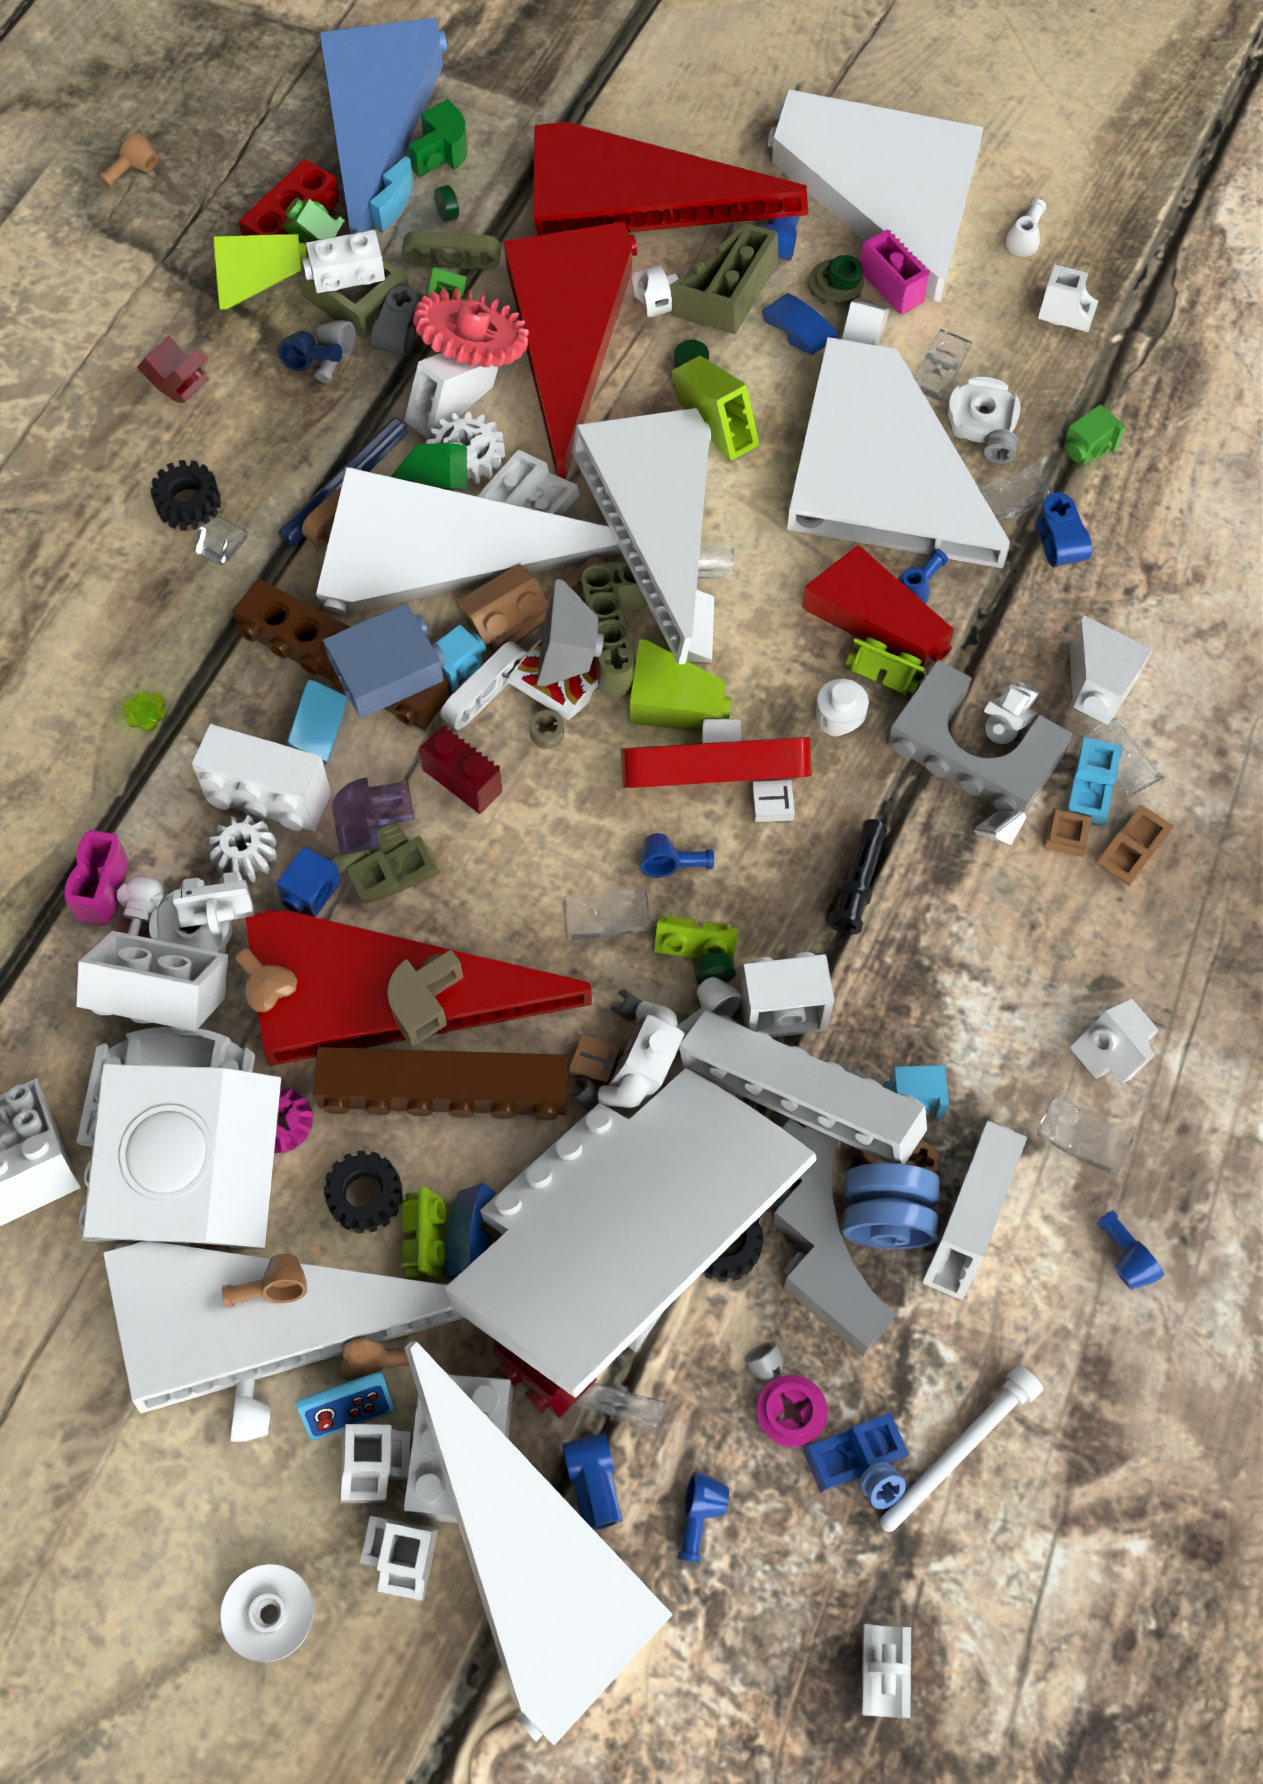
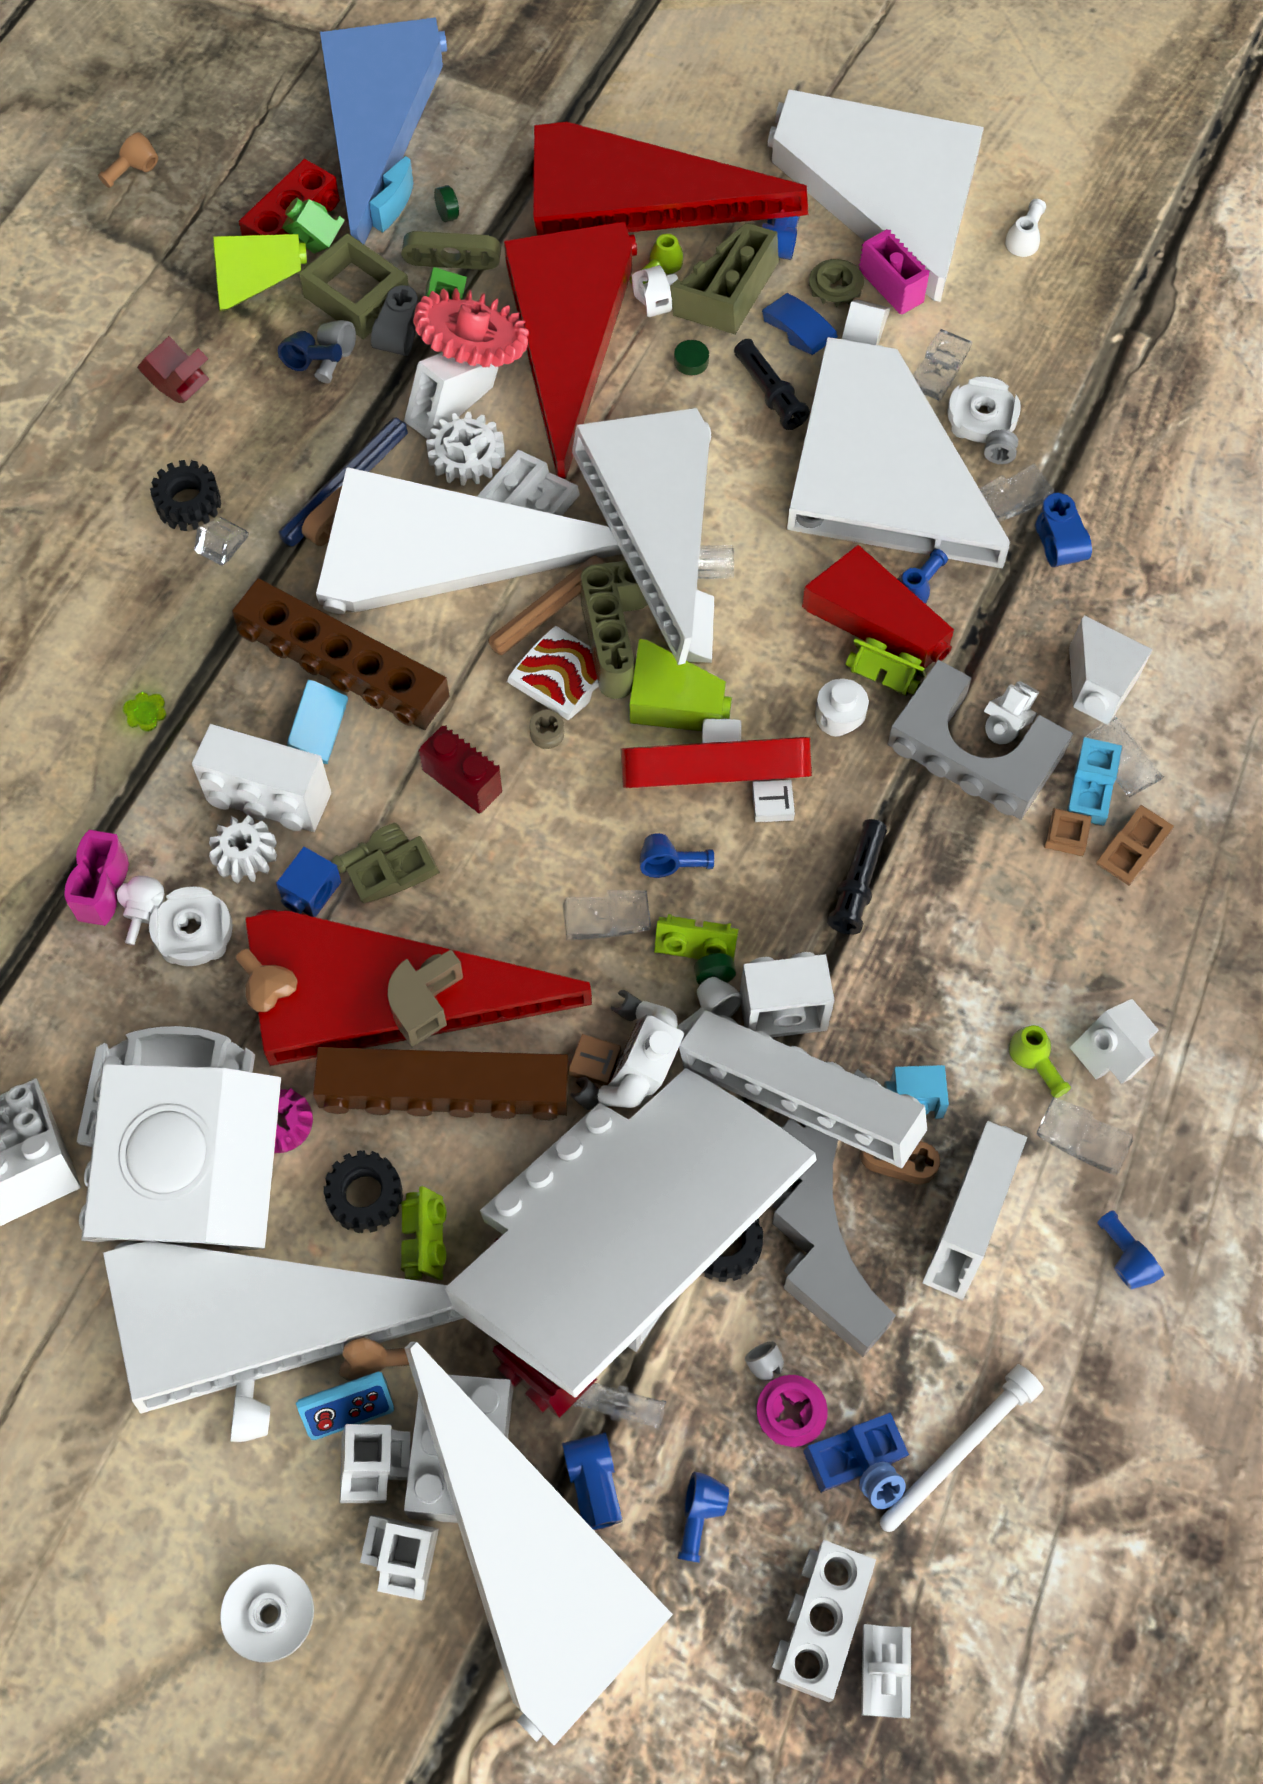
white brick [76,931,228,1032] -> none
white hips [173,871,254,935] -> none
medium nougat bar [222,1253,307,1307] -> none
white brick [302,230,385,293] -> none
sand blue brick [323,603,446,719] -> none
clear purple brick [332,777,415,854] -> none
green slope [390,443,468,491] -> none
green brick [409,99,468,177] -> none
medium azure brick [436,625,487,694] -> none
white beam [440,641,528,730] -> none
blue slope [445,1183,495,1281] -> none
medium nougat brick [456,563,548,644] -> none
light grey slope [537,579,604,687] -> none
lime slope [671,355,760,461] -> none
dark green tile [827,255,863,290] -> none
medium blue wheel [843,1163,940,1249] -> none
white slope [974,810,1027,845] -> none
white brick [1038,264,1099,332] -> none
bright green brick [1063,404,1126,466] -> none
none -> lime bar [629,234,683,285]
none -> black pin [734,339,810,430]
none -> white brick [772,1540,876,1702]
none -> lime bar [1009,1025,1071,1099]

